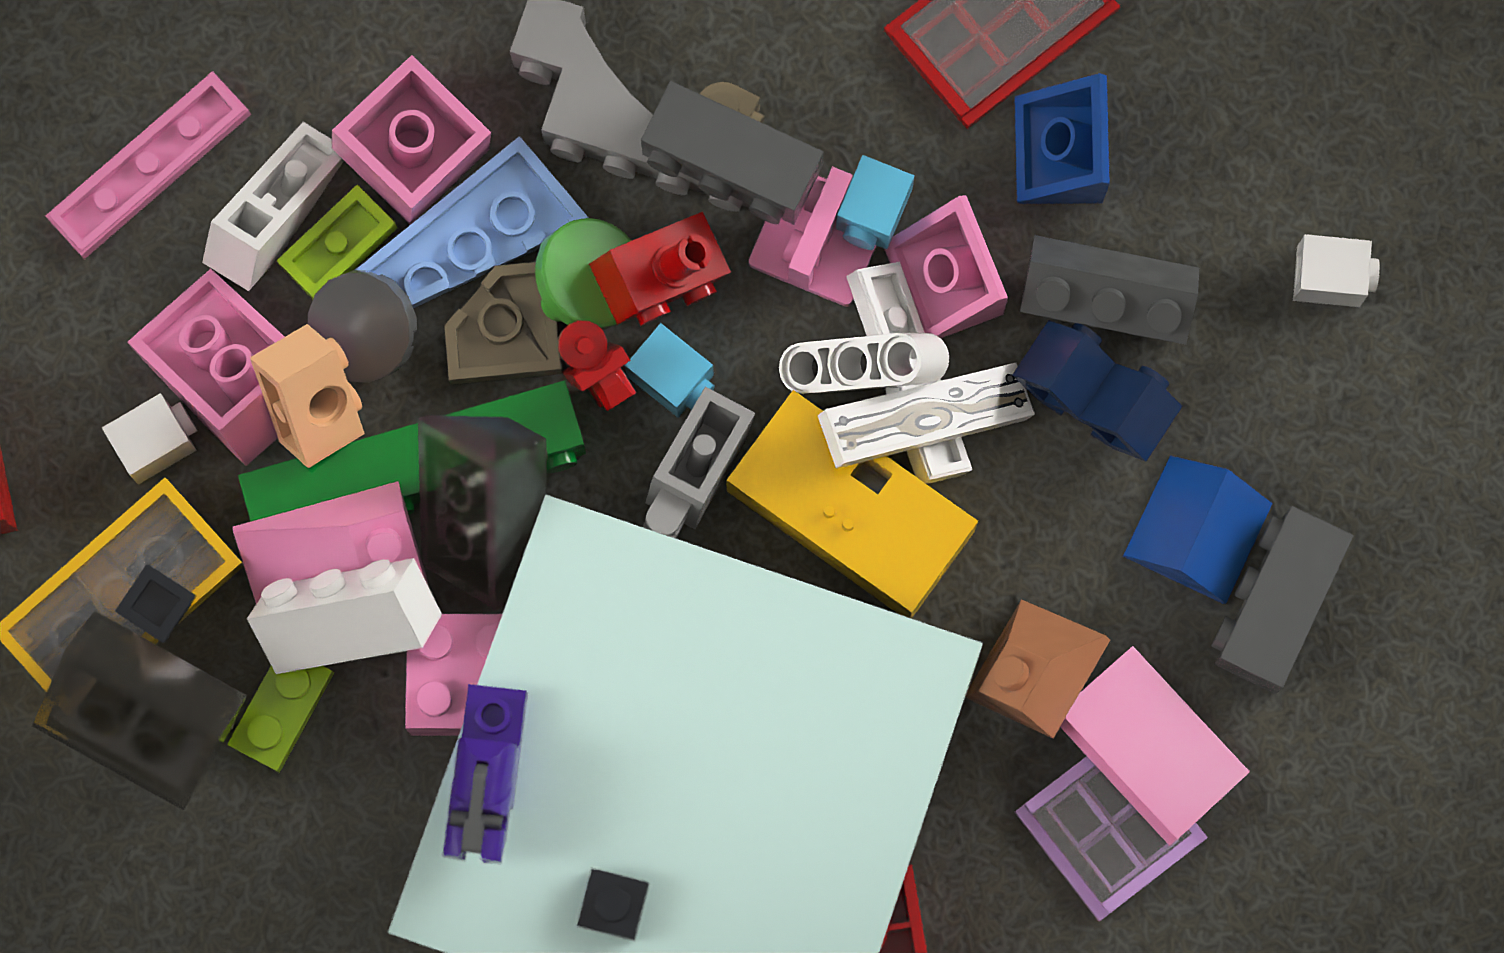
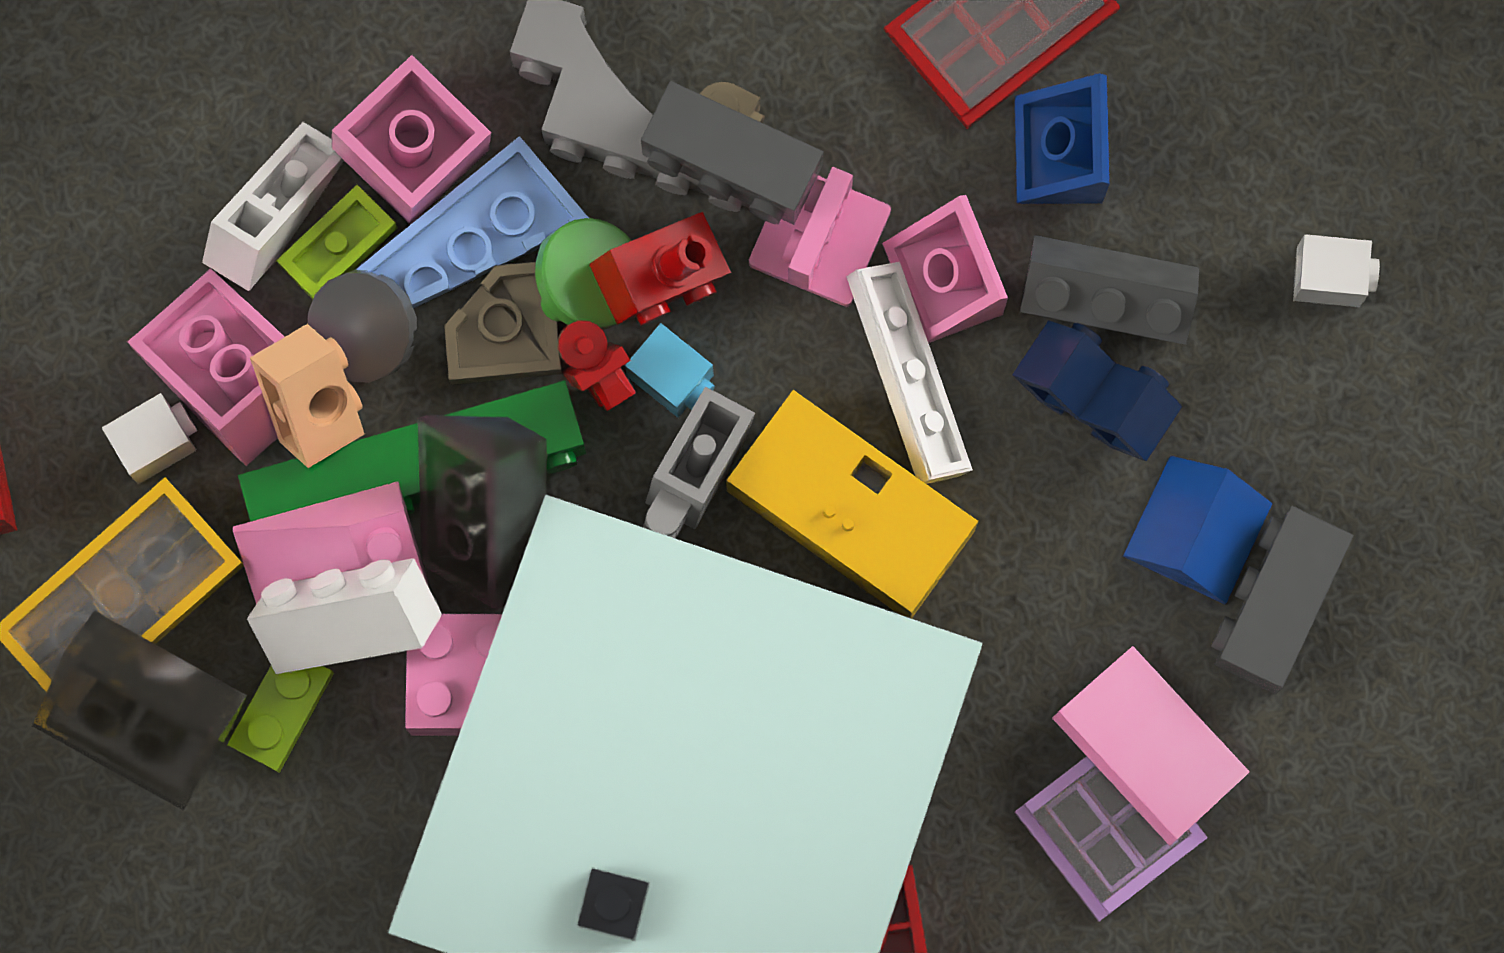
bright pink tile [45,71,251,259] -> none
black plate [114,563,197,644] -> none
dark purple plate [442,684,528,864] -> none
white beam [779,333,949,394] -> none
white tile [817,363,1035,469] -> none
medium azure brick [836,155,915,250] -> none
nougat slope [965,599,1110,738] -> none

